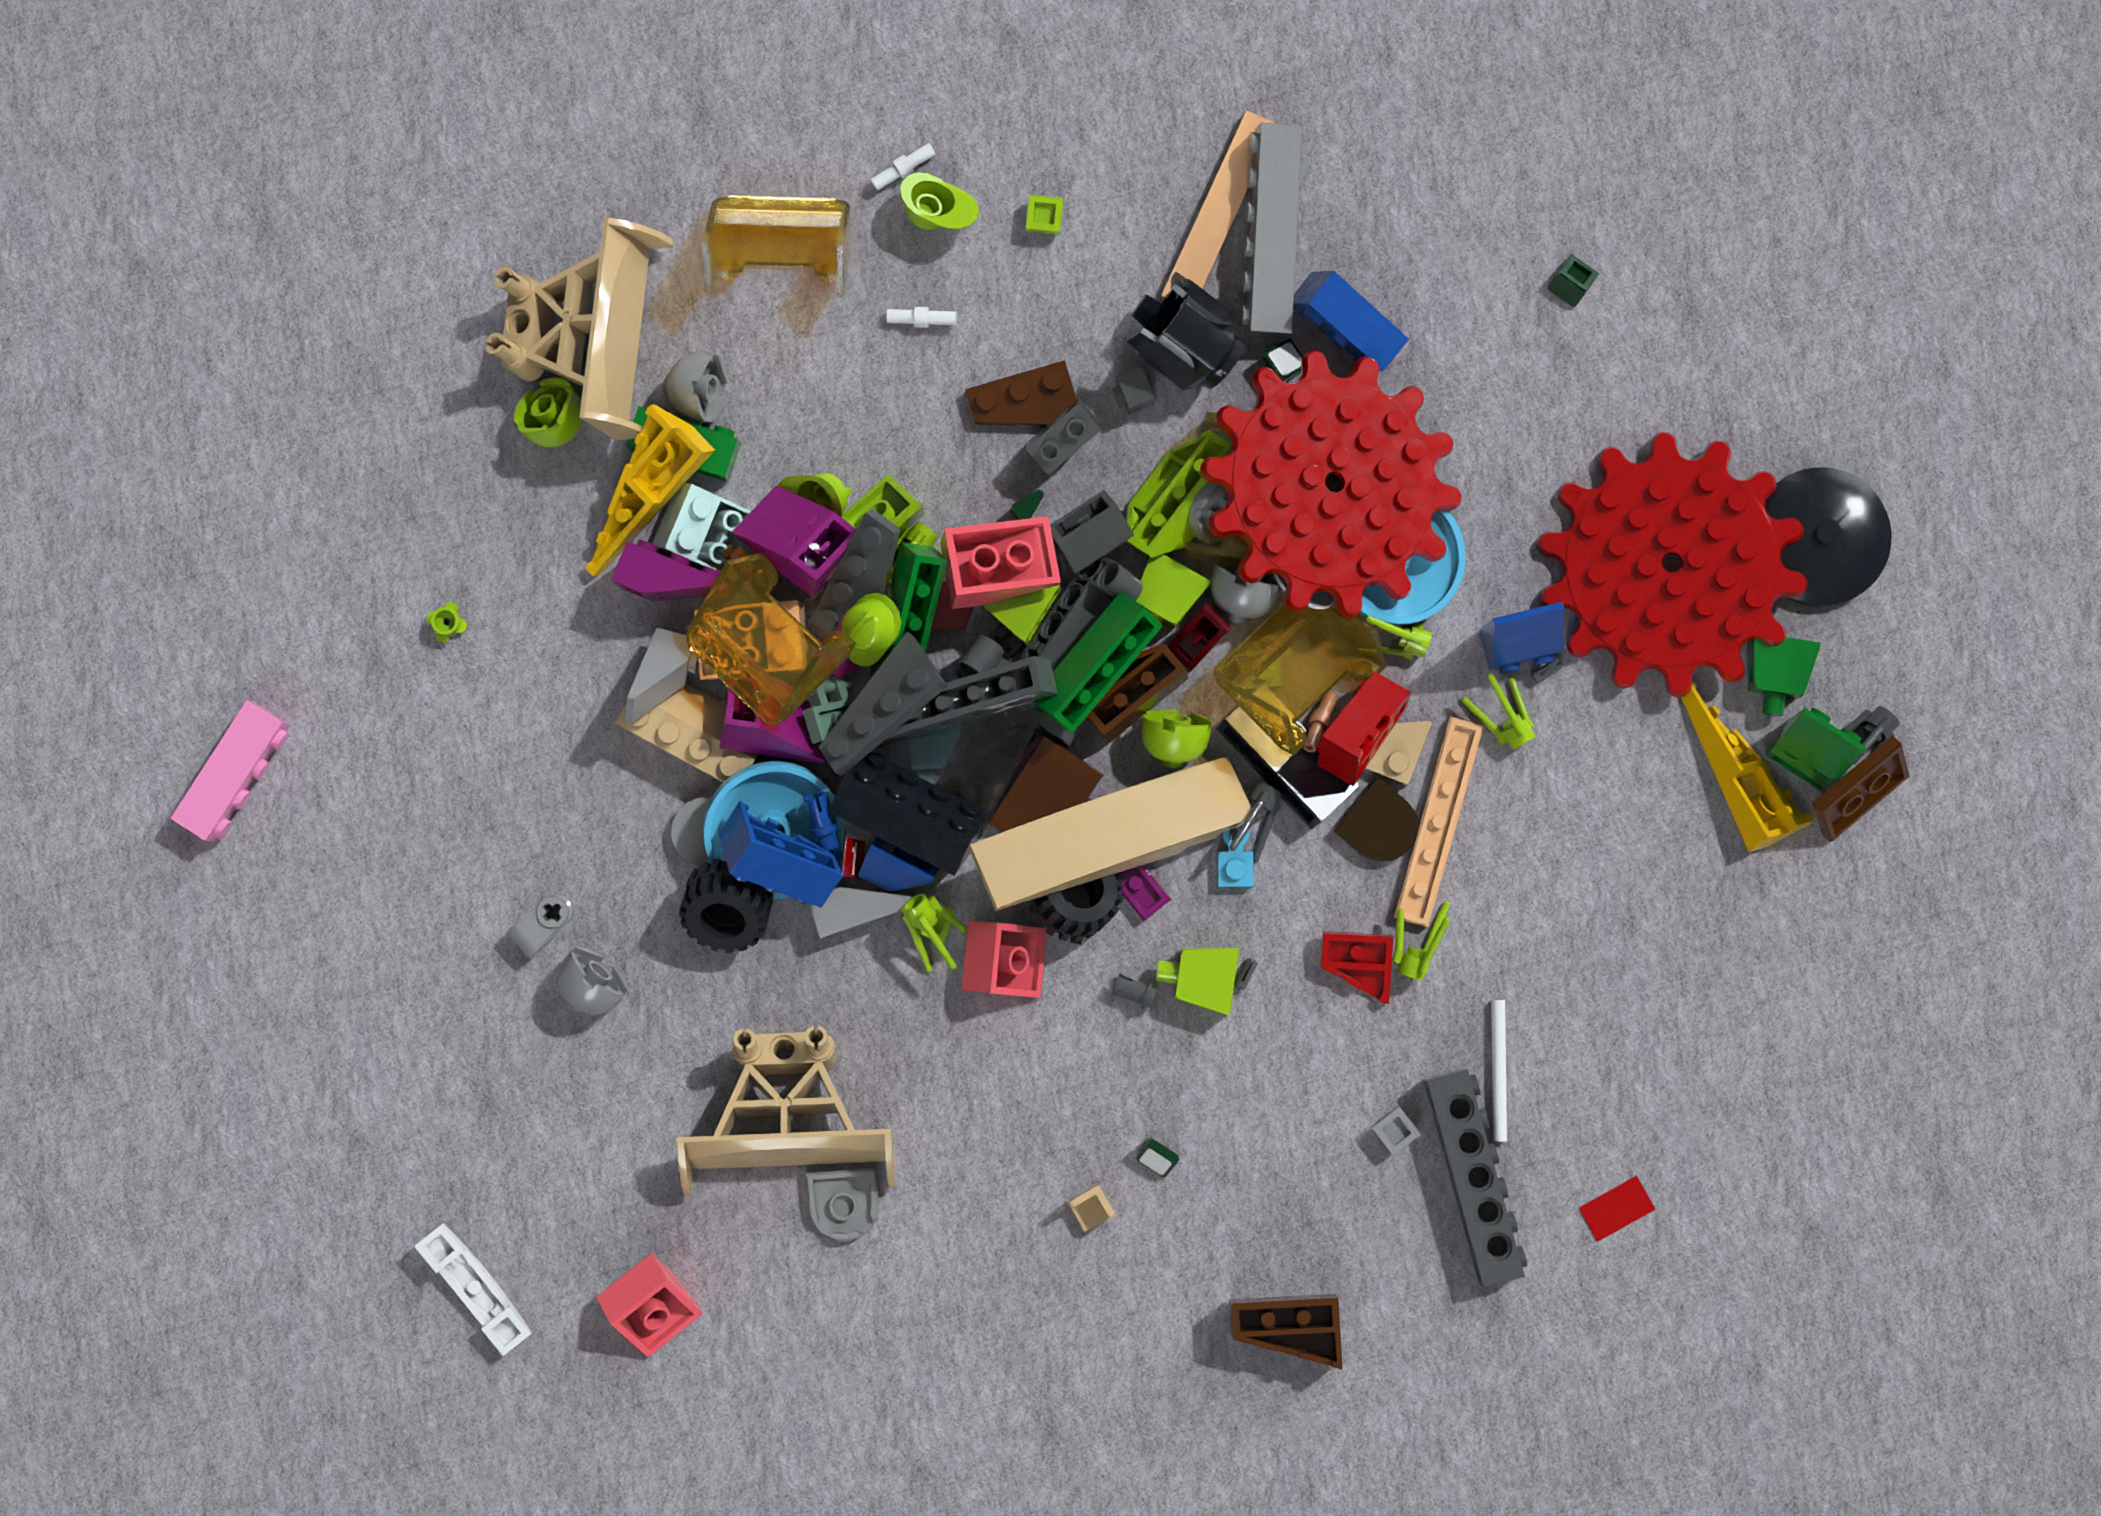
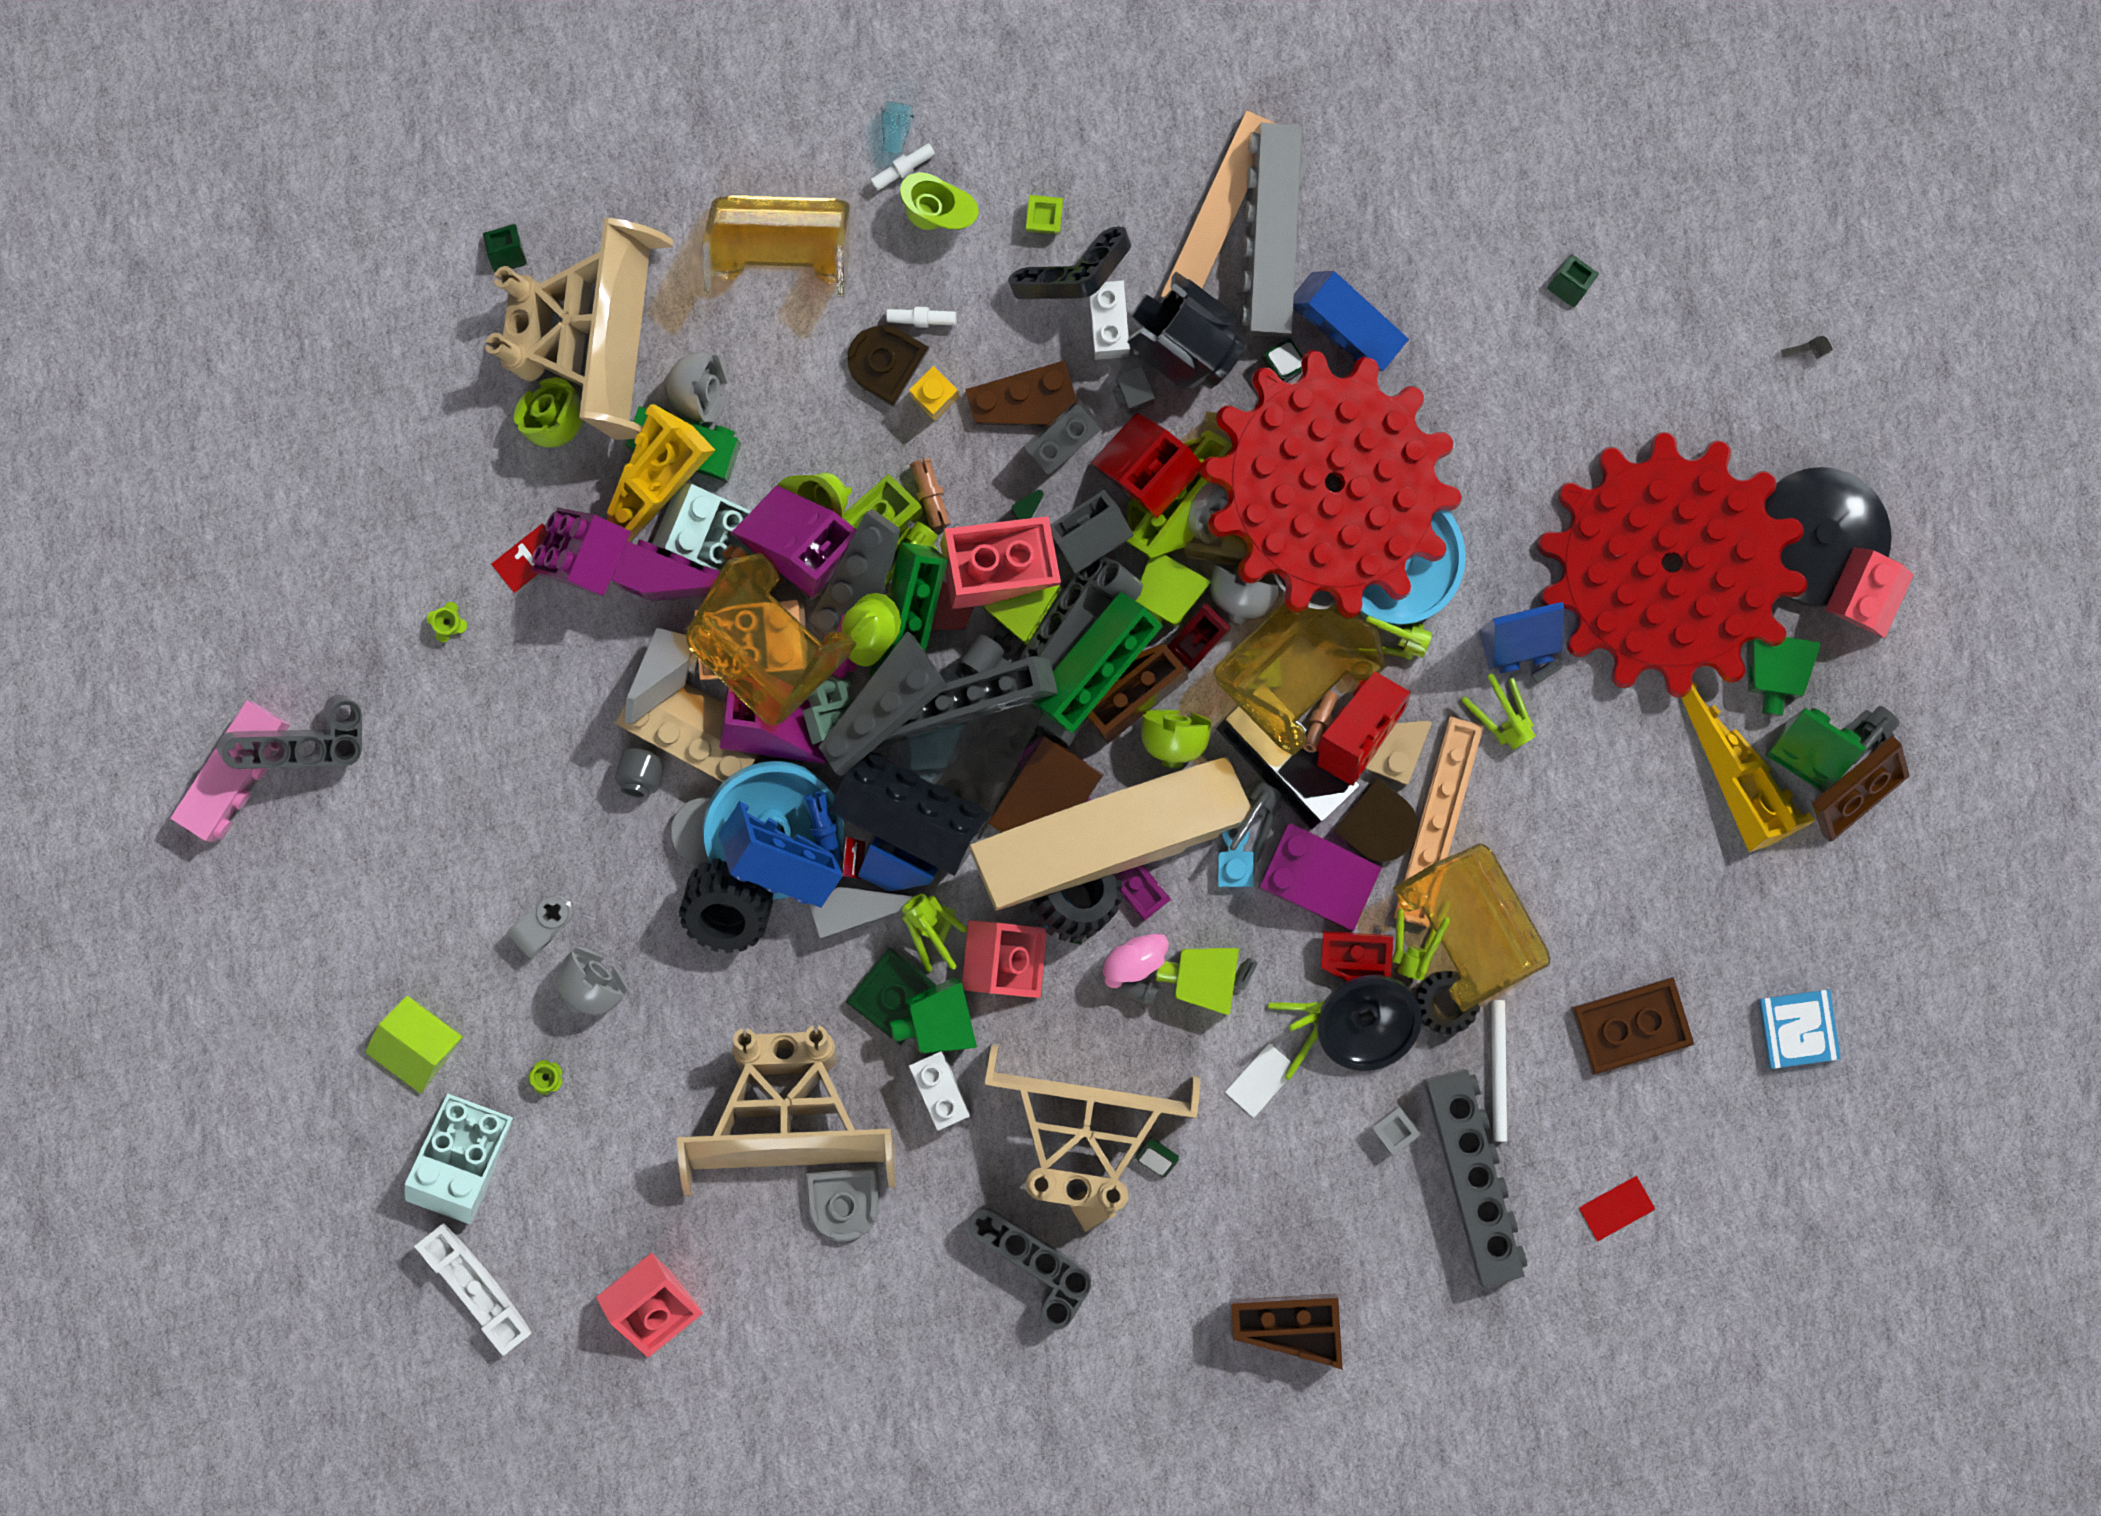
none -> dark grey beam [217,695,362,769]
none -> lime slope [365,996,464,1094]
none -> light aqua slope [405,1094,513,1225]
none -> dark green slope [483,224,527,272]
none -> red sticker [491,523,547,593]
none -> lime plate [528,1060,563,1095]
none -> magenta slope [531,507,631,596]
none -> dark grey head [615,744,665,798]
none -> dark green tile [846,947,937,1046]
none -> dark brown tile [848,325,930,407]
none -> clear light blue cone [881,102,915,154]
none -> green torso [889,978,977,1053]
none -> yellow brick [909,366,959,421]
none -> nougat pin [909,458,951,531]
none -> white brick [909,1051,971,1131]
none -> dark grey beam [970,1208,1092,1330]
none -> tan piece [985,1044,1200,1211]
none -> black beam [1008,226,1131,299]
none -> white brick [1089,280,1130,360]
none -> red slope [1090,412,1201,518]
none -> bright pink arm [1102,933,1169,988]
none -> white sticker [1225,1043,1292,1118]
none -> magenta slope [1258,823,1382,931]
none -> lime plant [1267,999,1326,1080]
none -> black dish [1316,975,1422,1071]
none -> clear yellow windscreen [1393,843,1550,1012]
none -> black tyre [1416,971,1481,1034]
none -> reddish brown tile [1571,977,1695,1075]
none -> tile [1758,989,1841,1069]
none -> clear smoke hand [1780,336,1833,359]
none -> coral slope [1825,547,1914,638]

